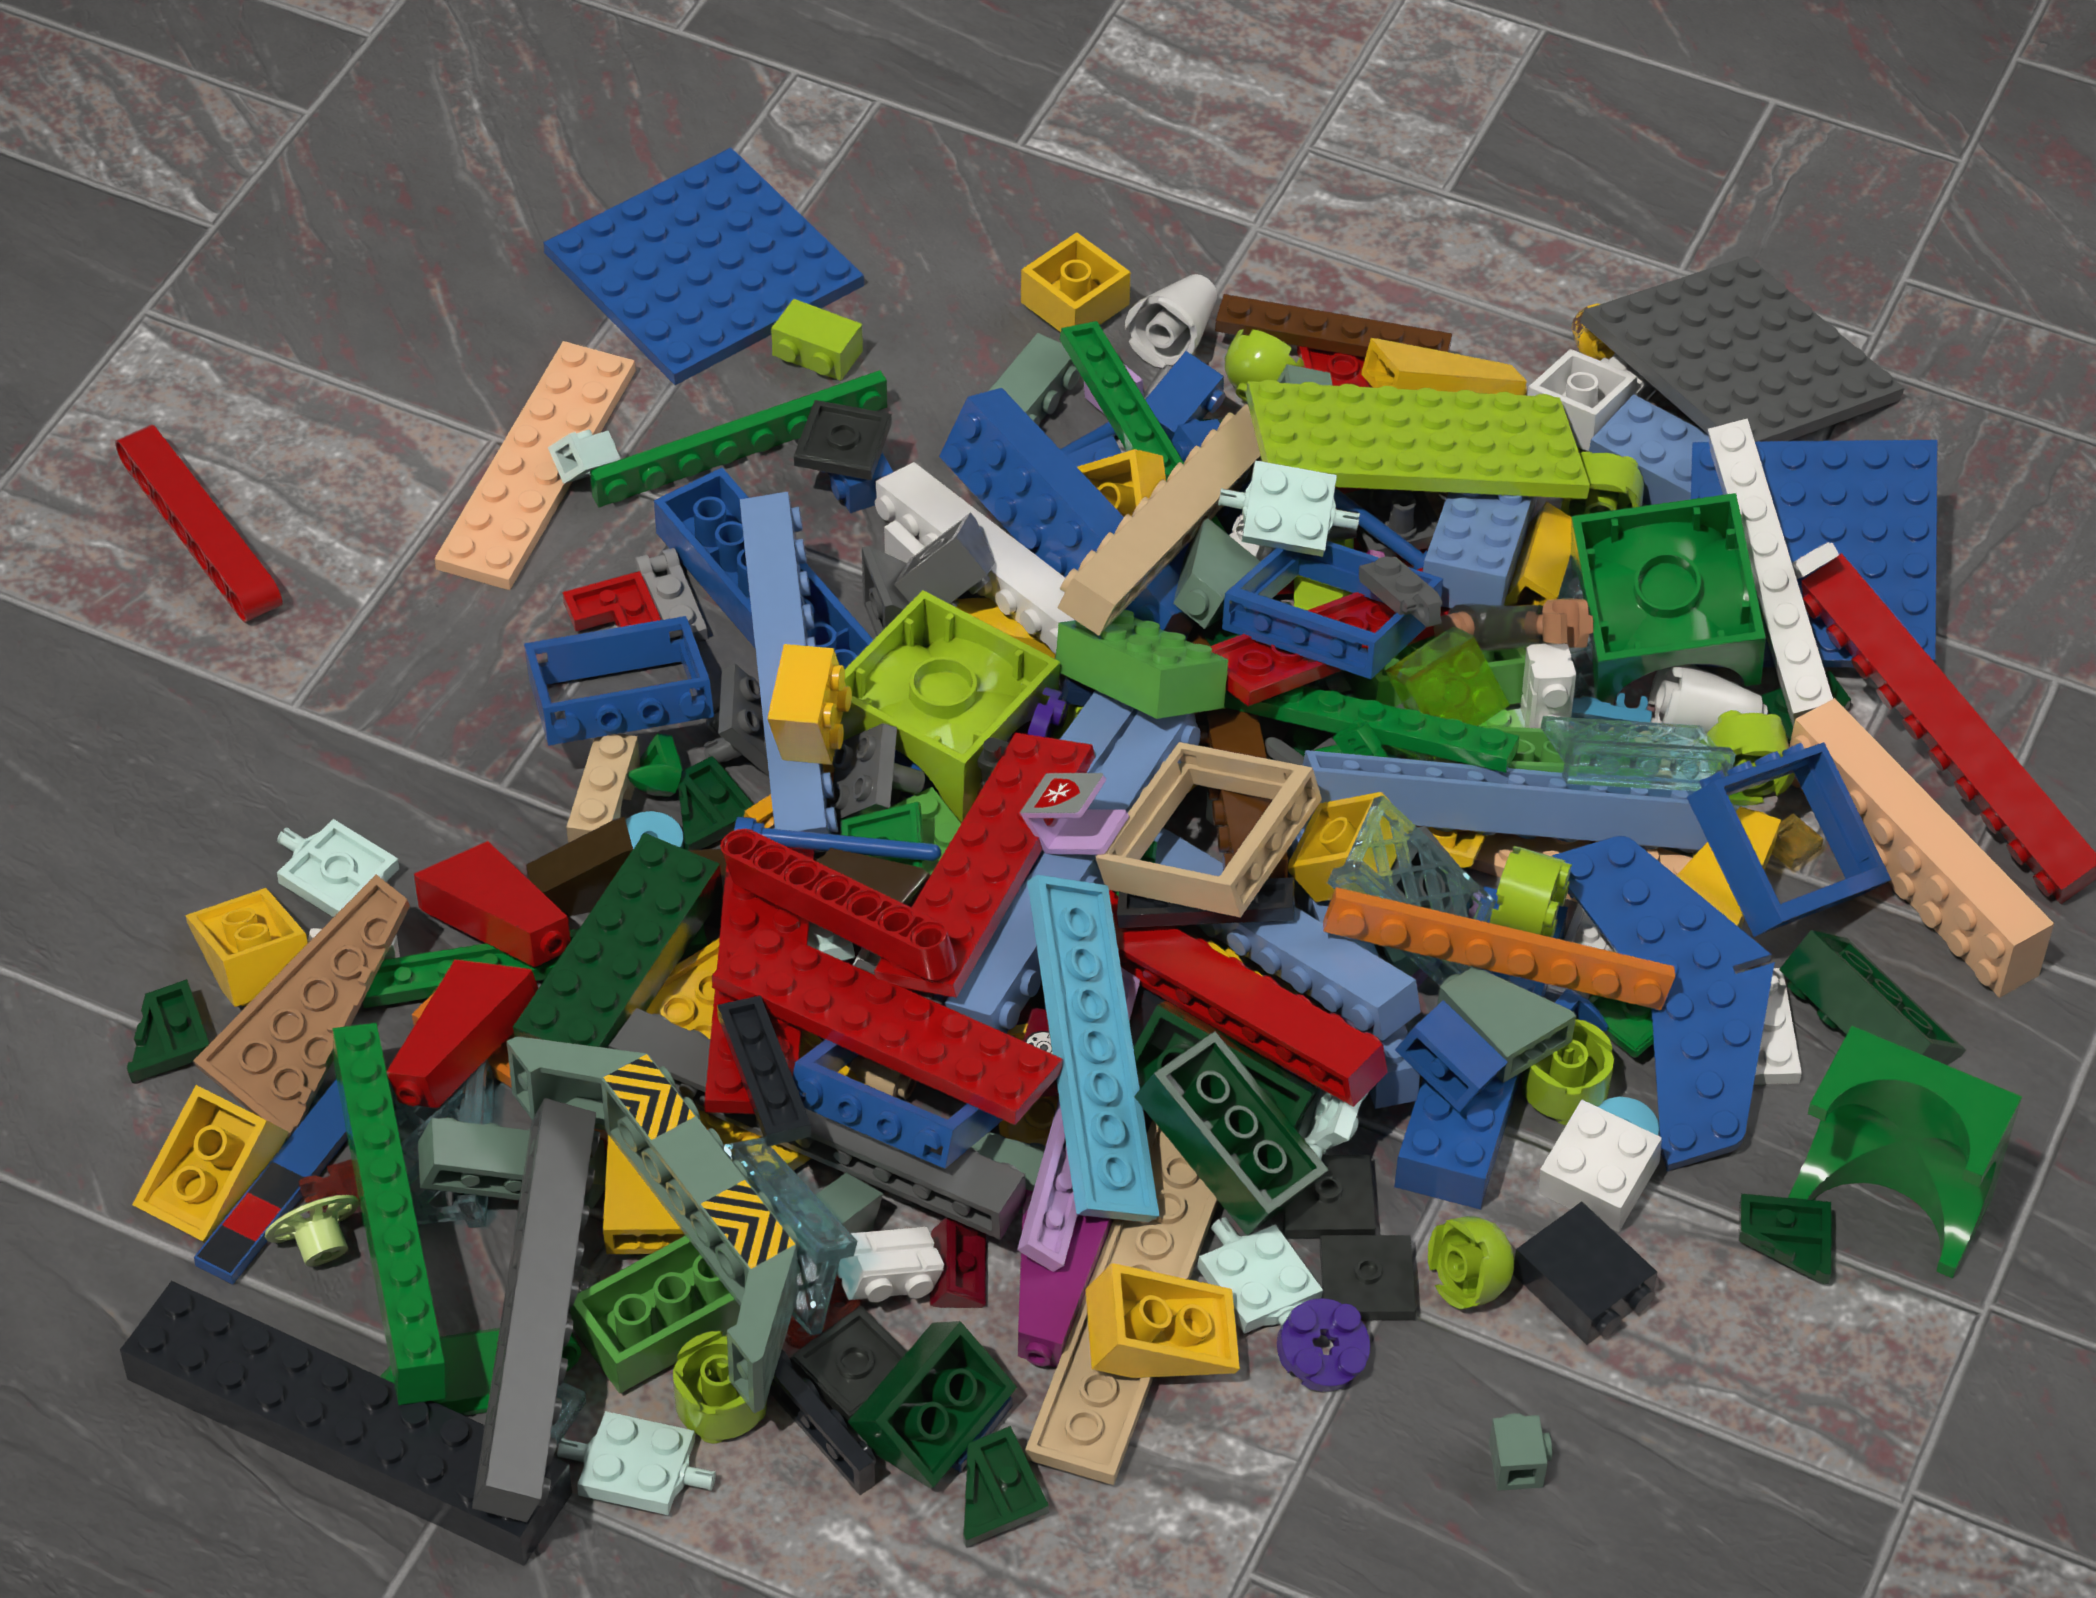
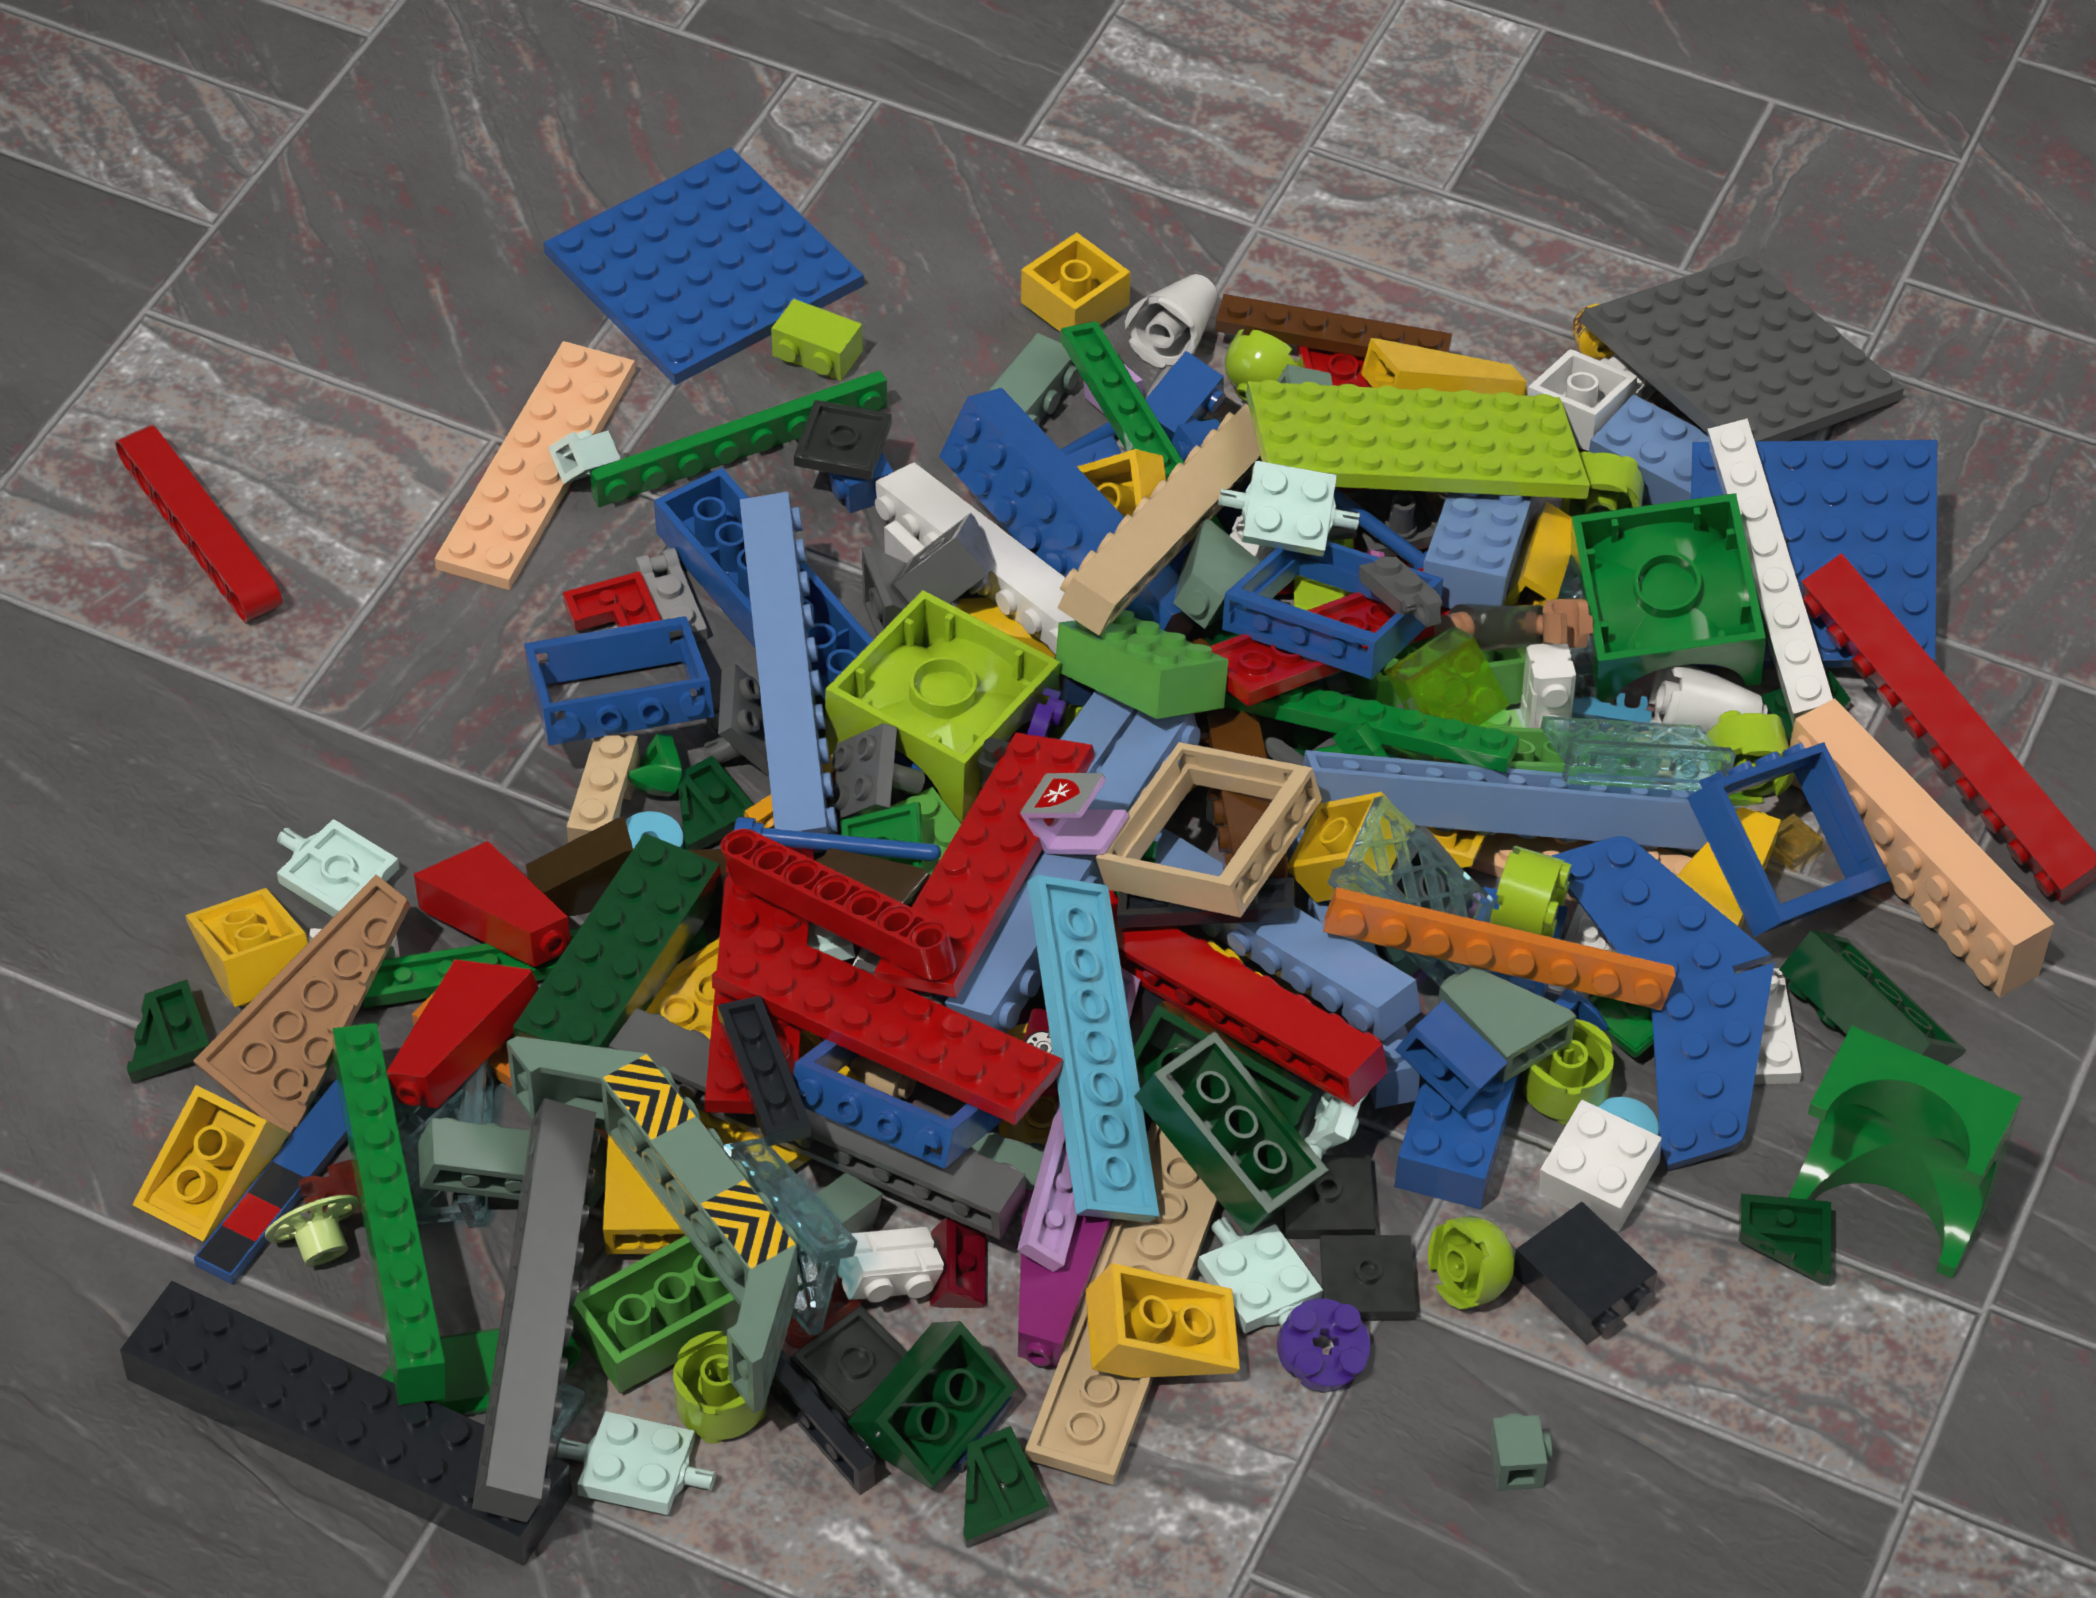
yellow brick [767,644,852,765] -> none
white tile [1792,542,1839,579] -> none

